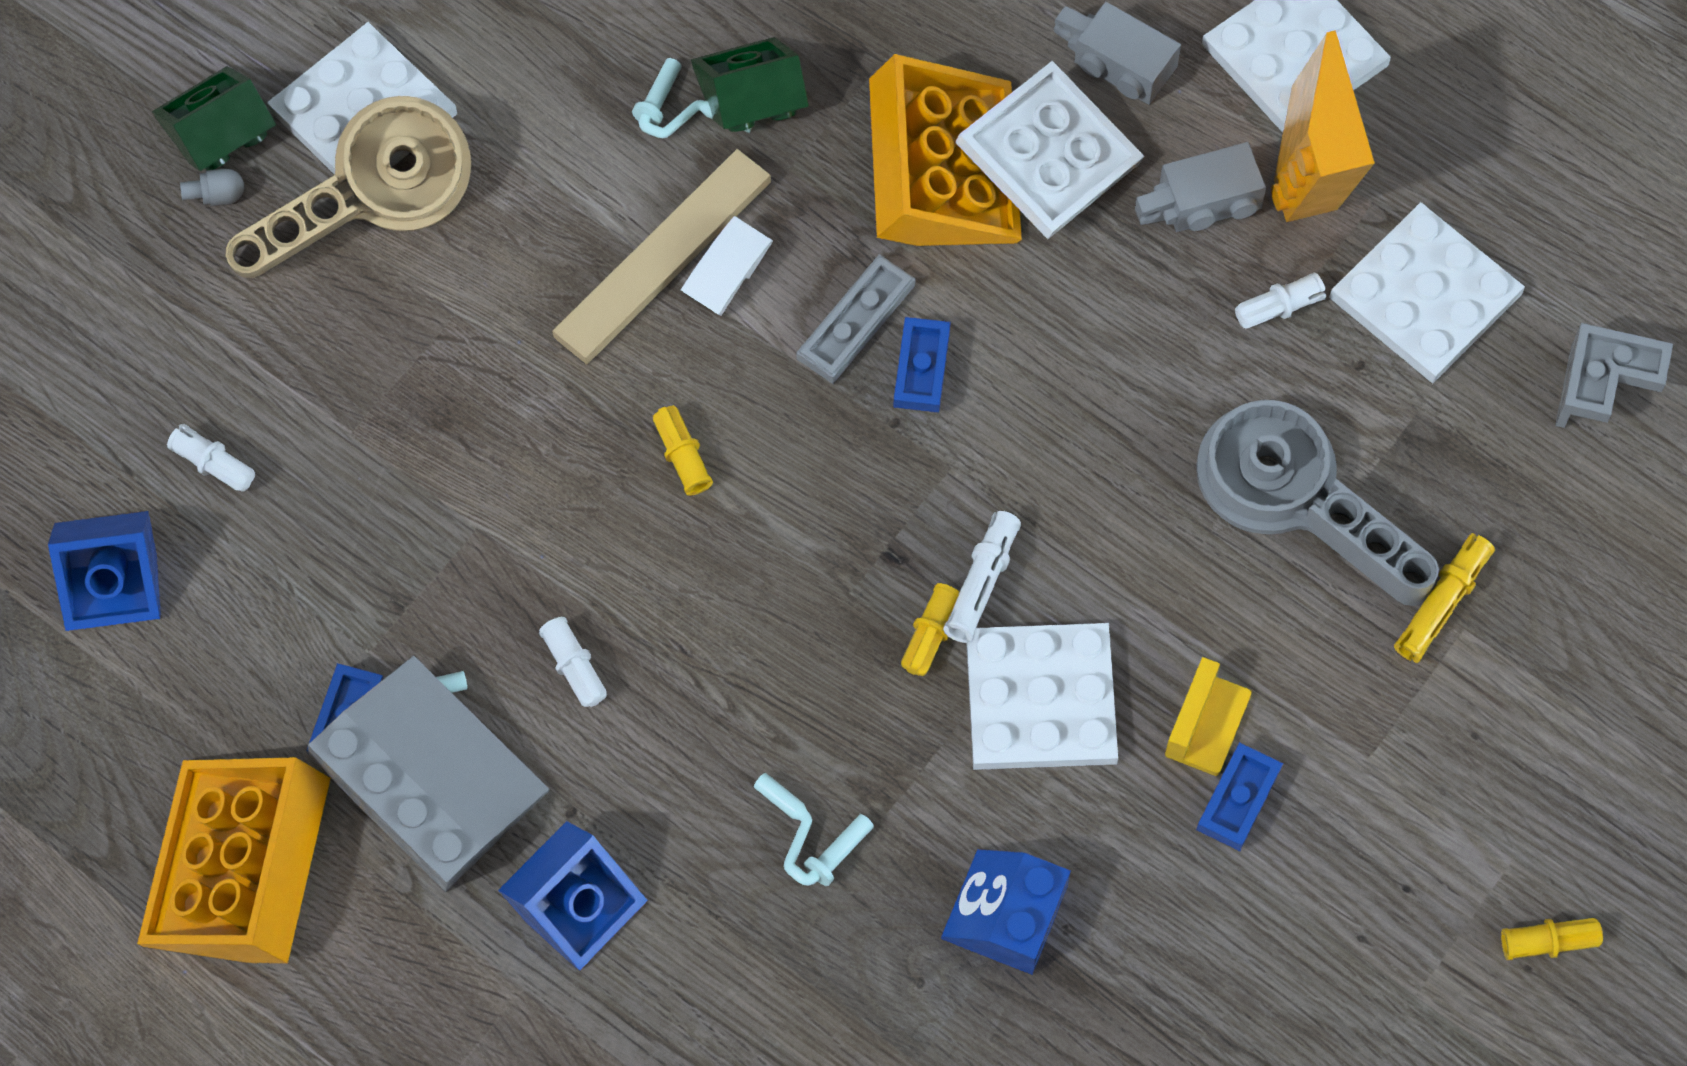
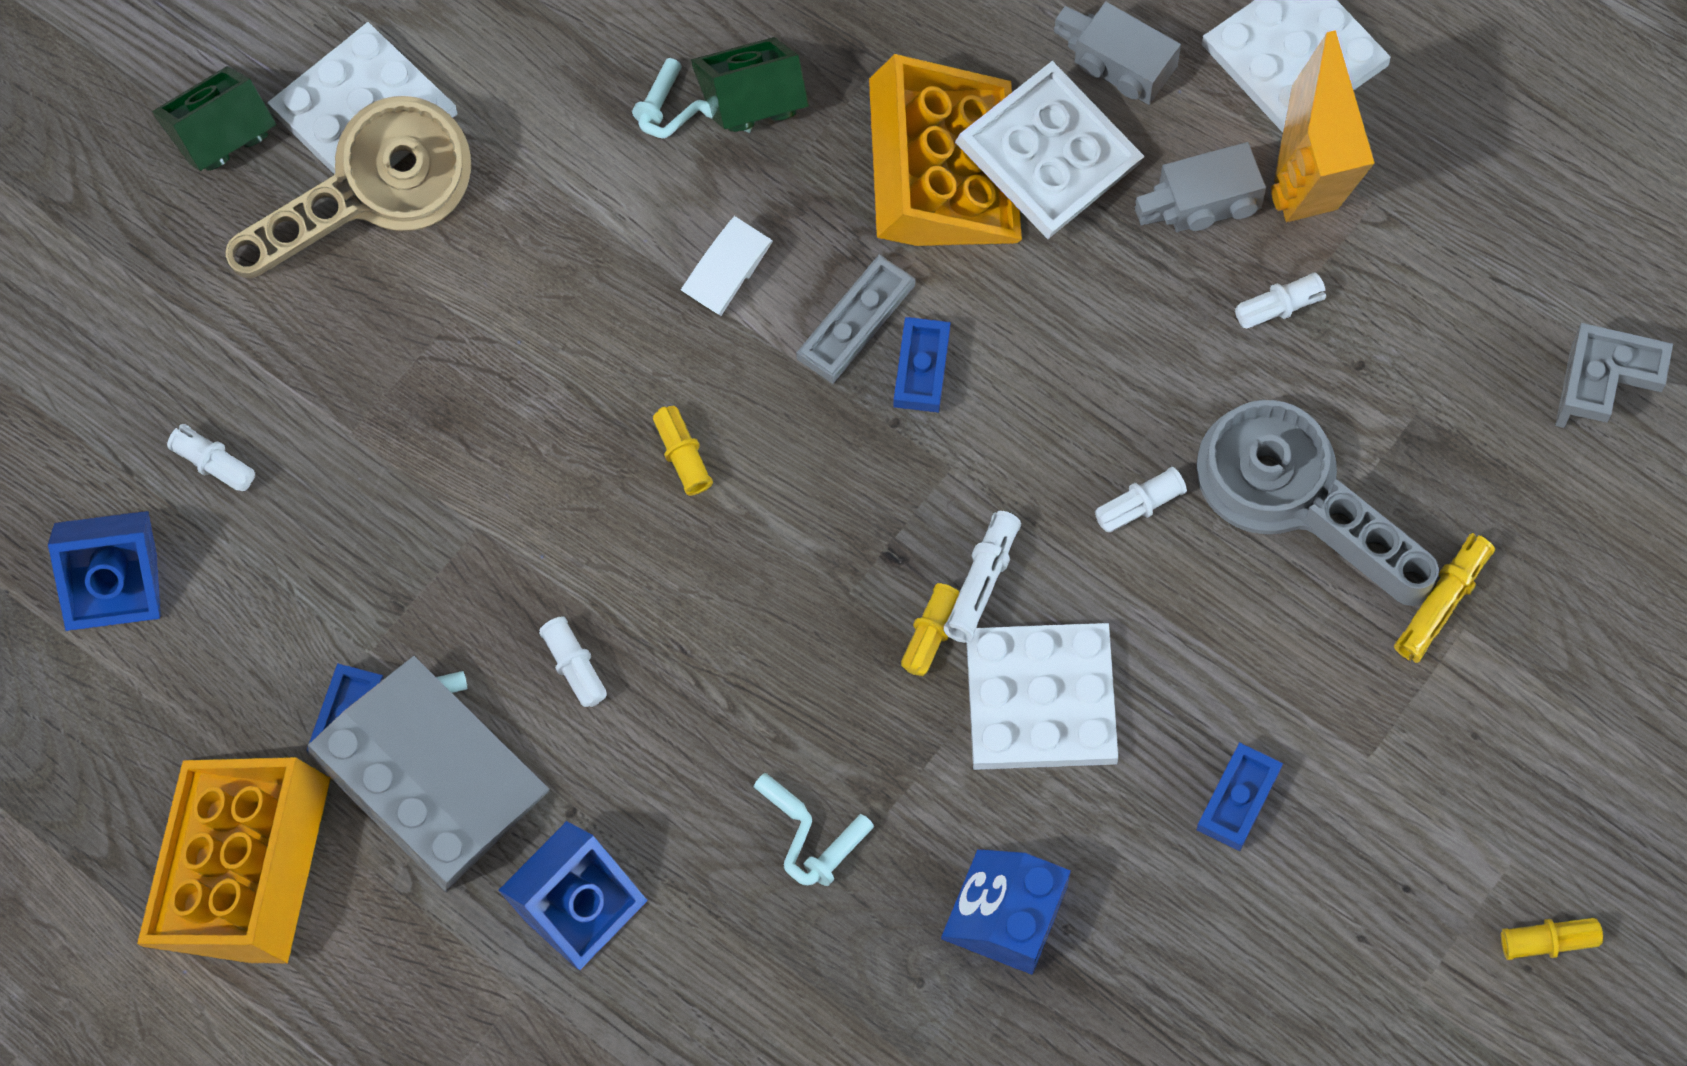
light grey cylinder [180,168,244,206] -> none
tan tile [552,149,771,365] -> none
yellow panel [1165,657,1251,776] -> none
white plate [1329,202,1525,384] -> none
none -> white axle [1095,467,1187,532]

